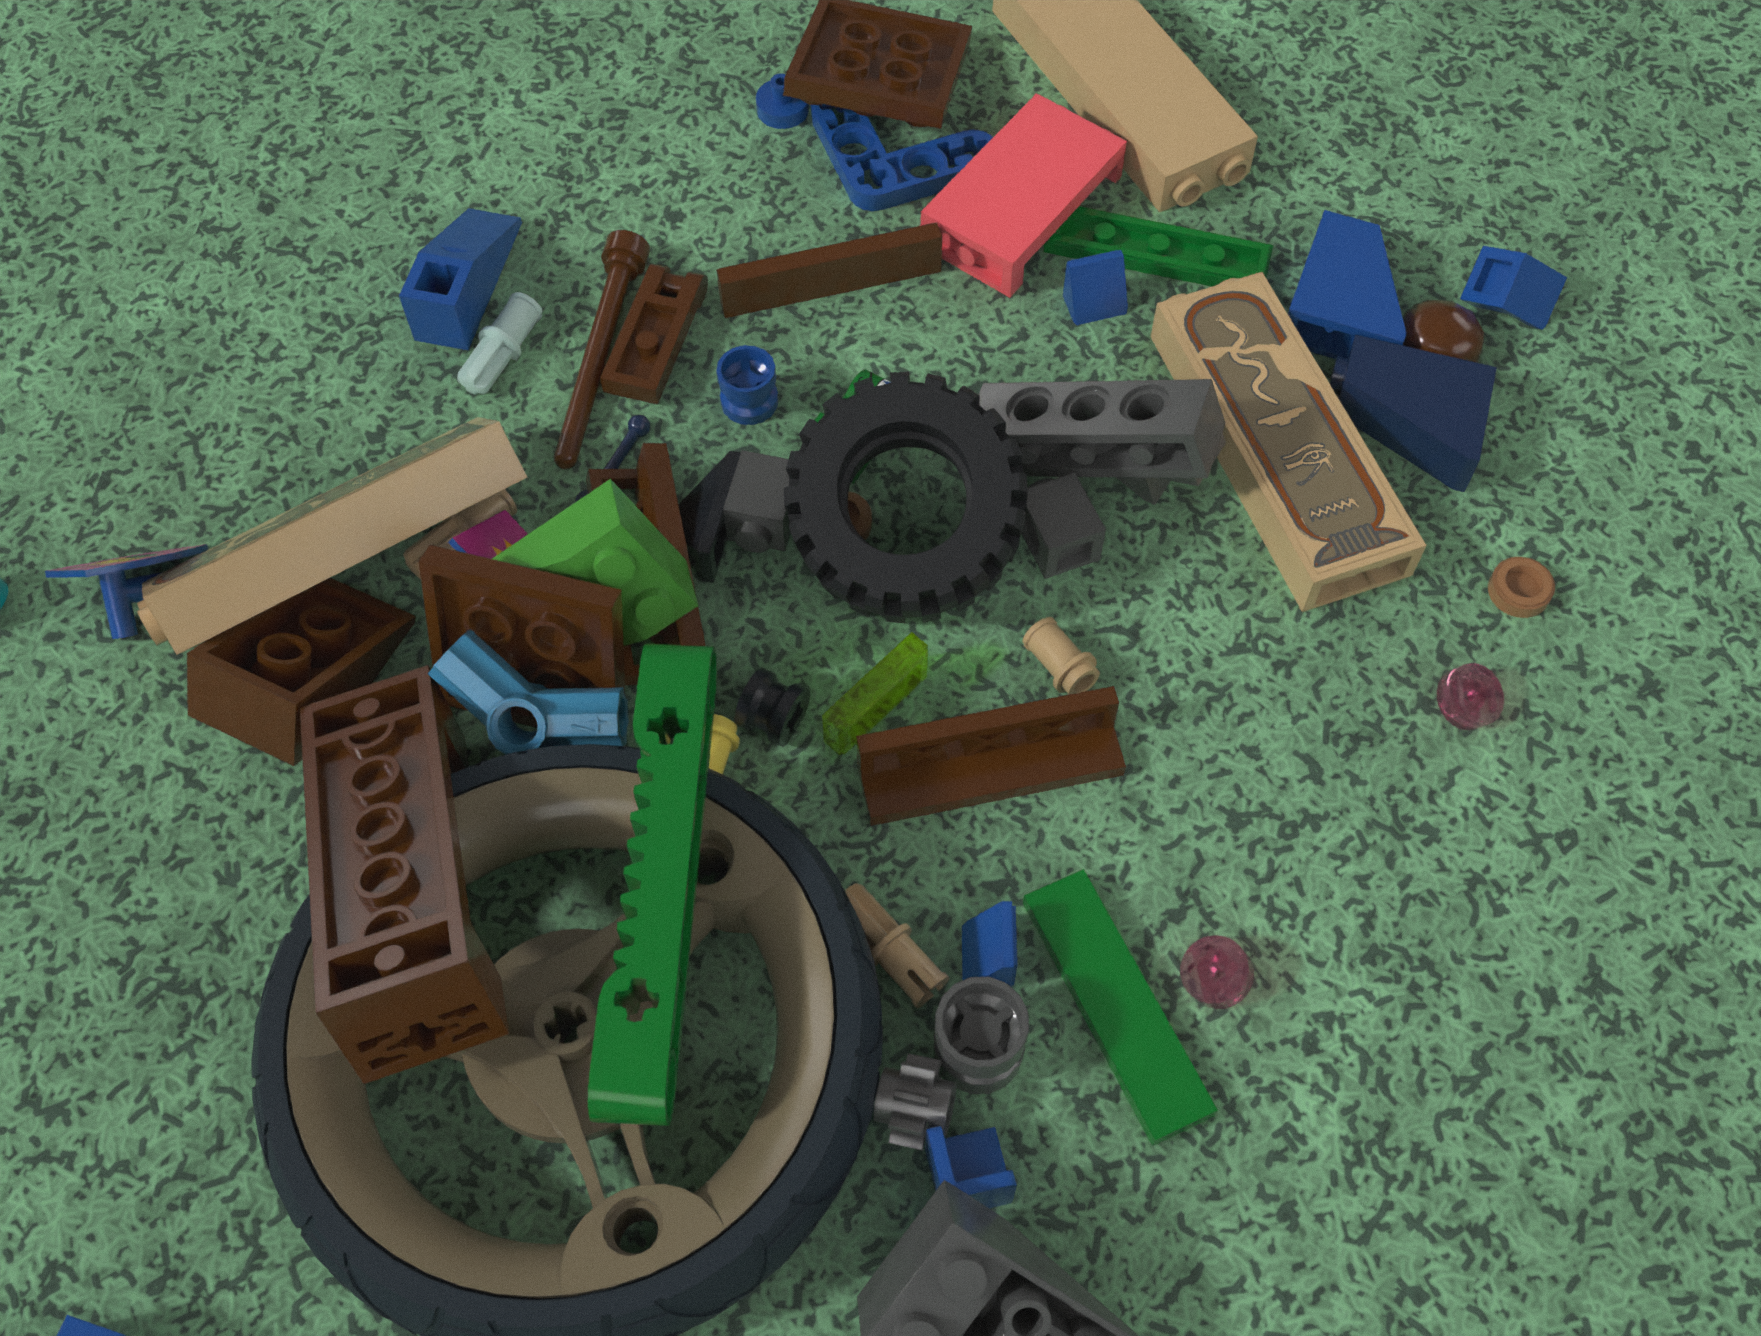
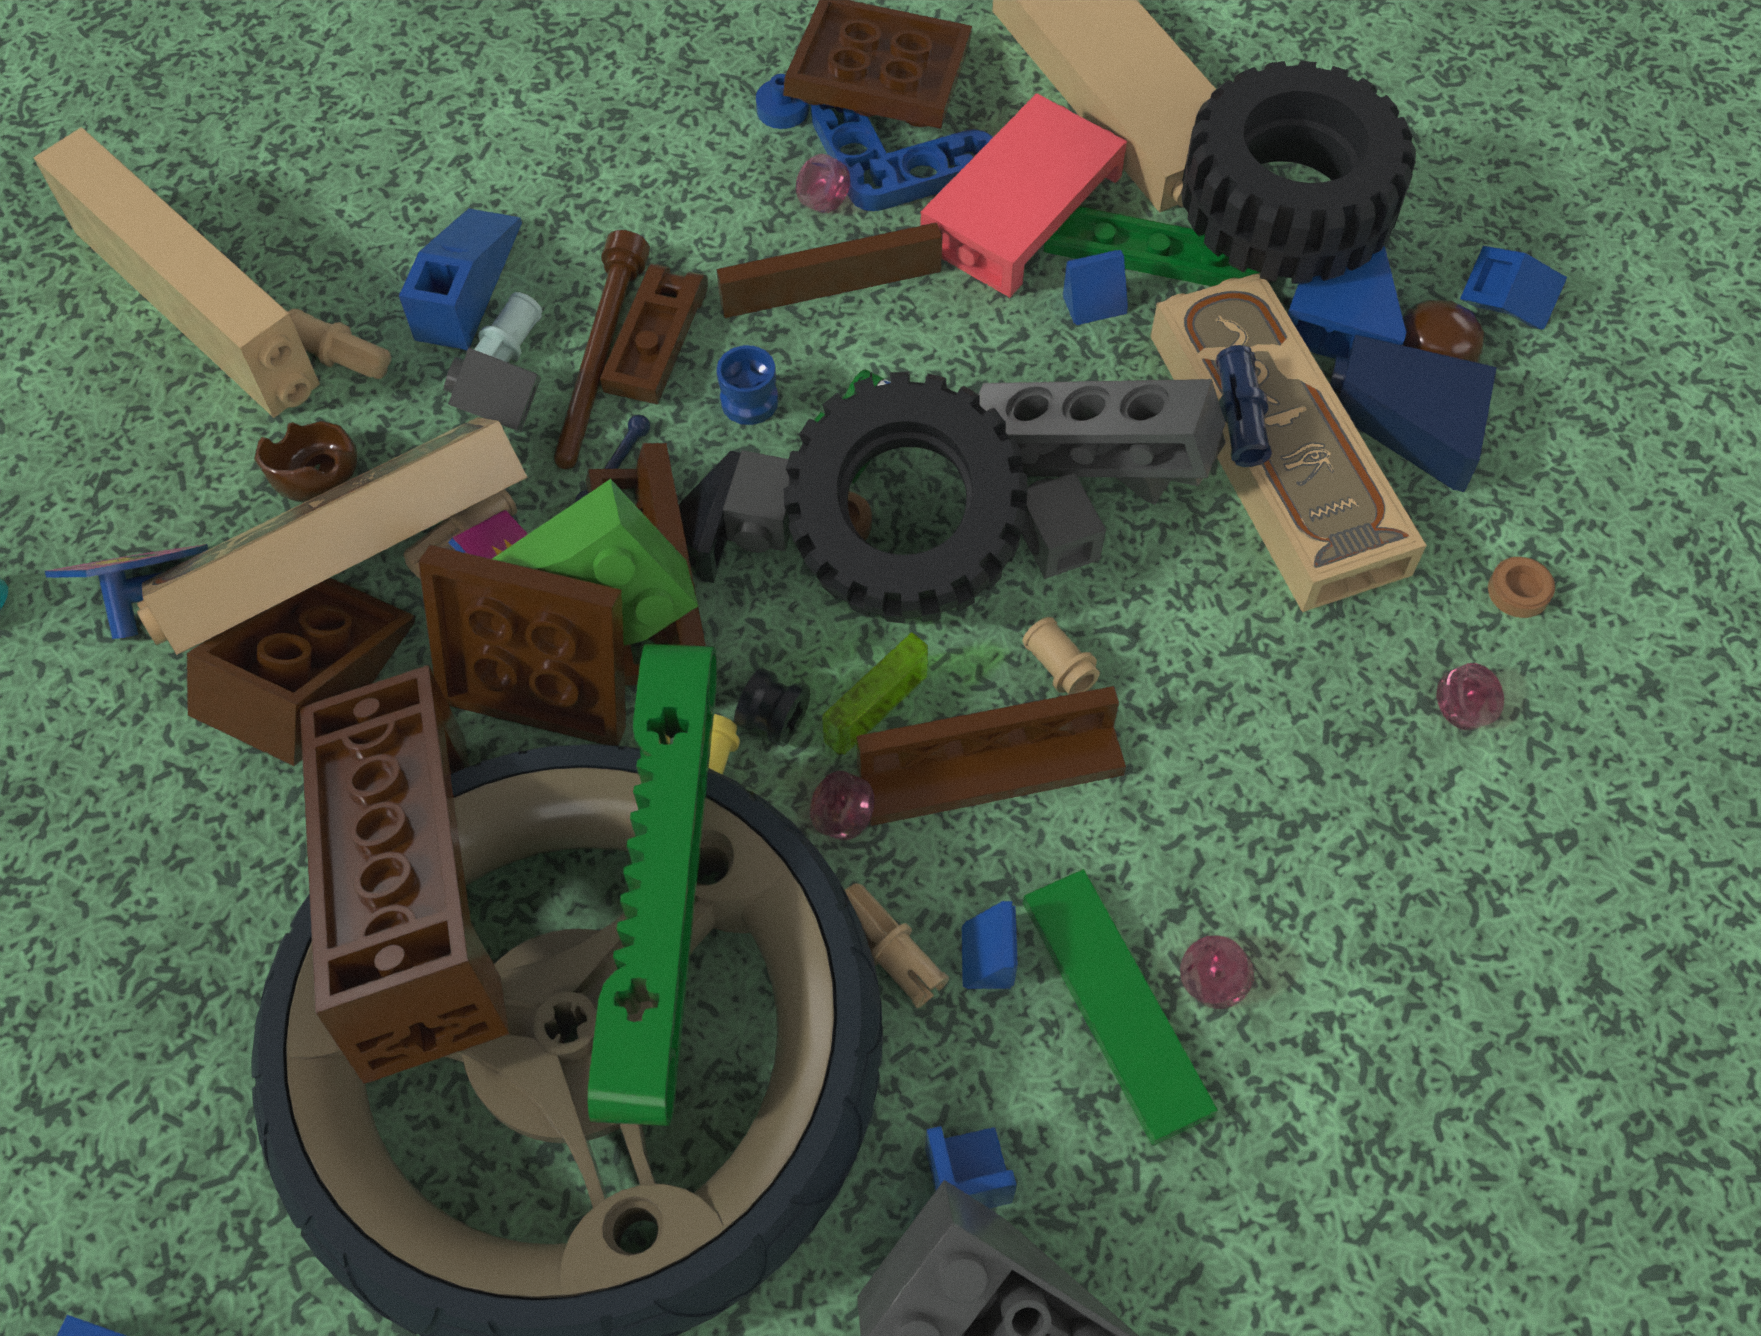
dark azure piece [428,629,629,755] -> none
flat silver gear [874,1053,956,1151] -> none
dark grey wheel [934,977,1029,1094] -> none
none -> tan brick [33,127,320,418]
none -> reddish brown hair [254,421,357,503]
none -> tan axle [288,308,391,379]
none -> dark grey brick [443,348,541,432]
none -> clear pink tile [796,154,850,213]
none -> clear pink tile [810,771,874,841]
none -> black tyre [1181,61,1416,284]
none -> dark blue pin [1216,345,1272,467]

